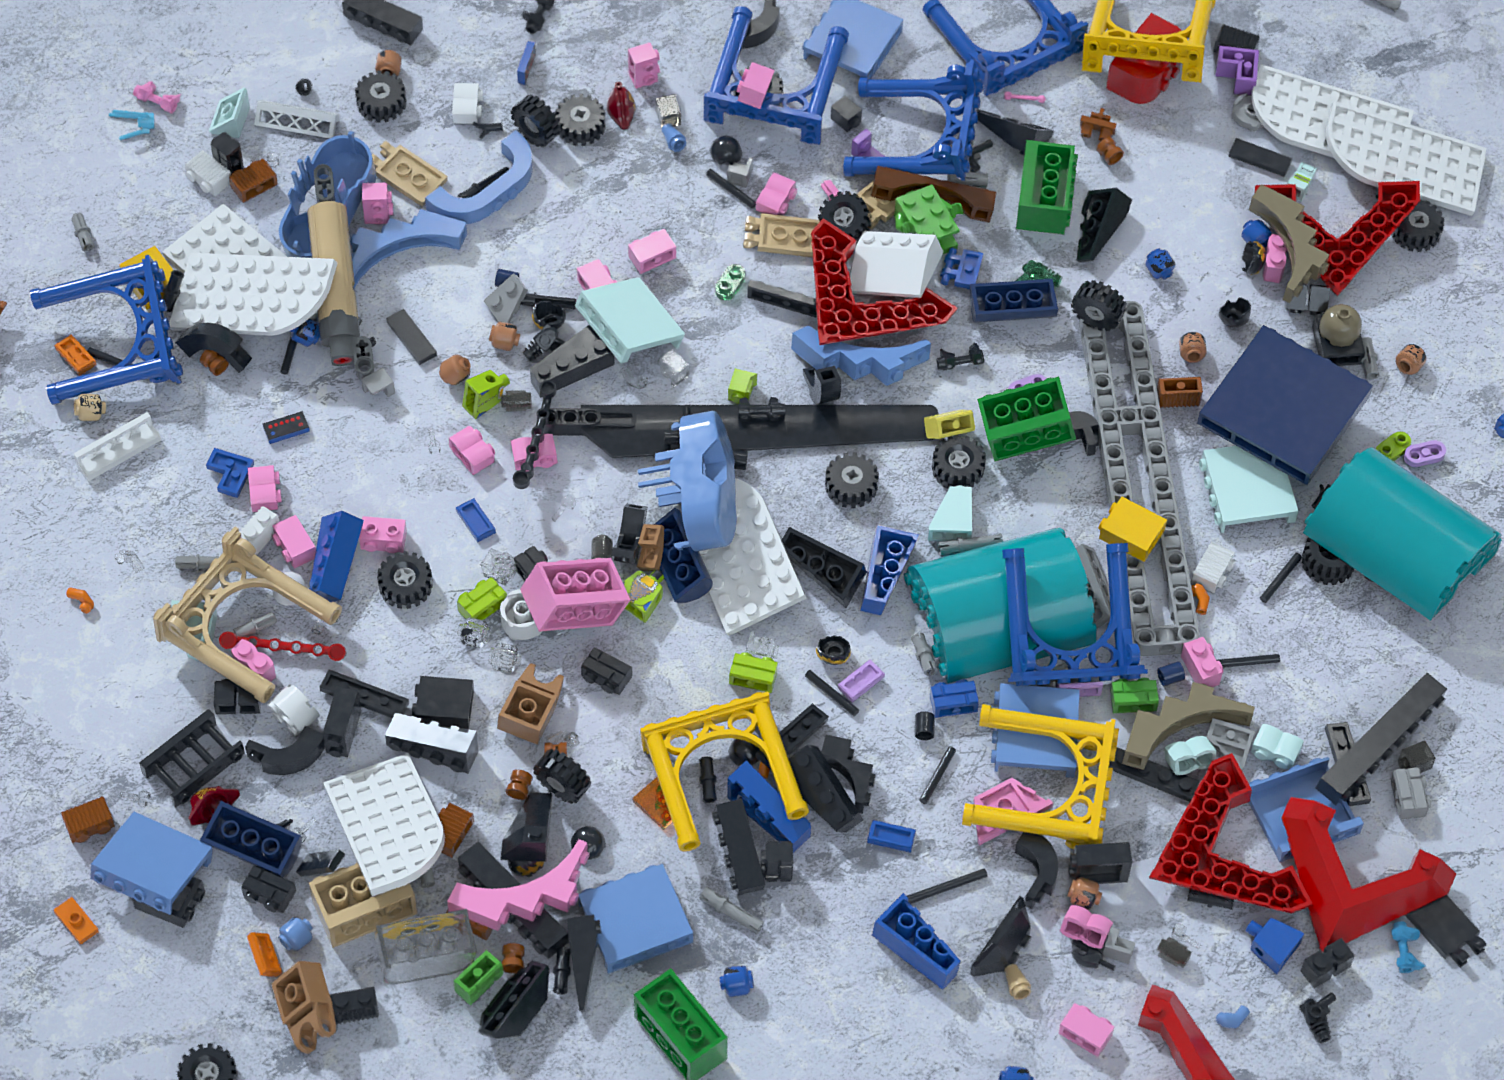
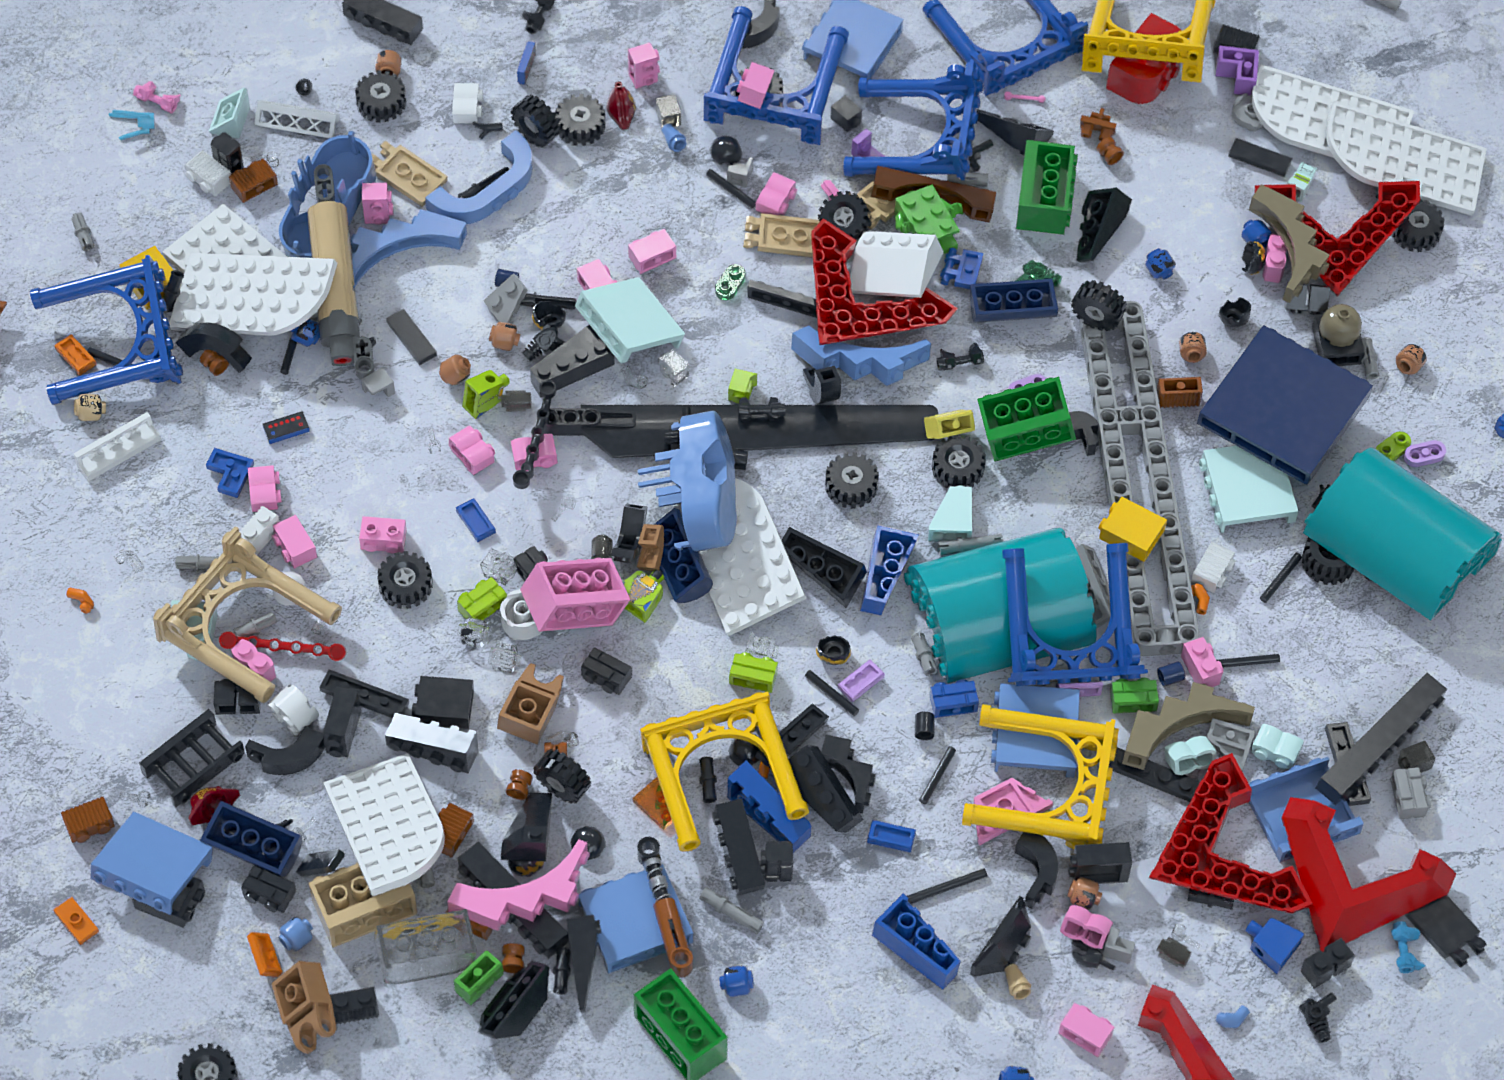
blue wedge [309,511,364,602] -> none
none -> piece [637,836,693,978]

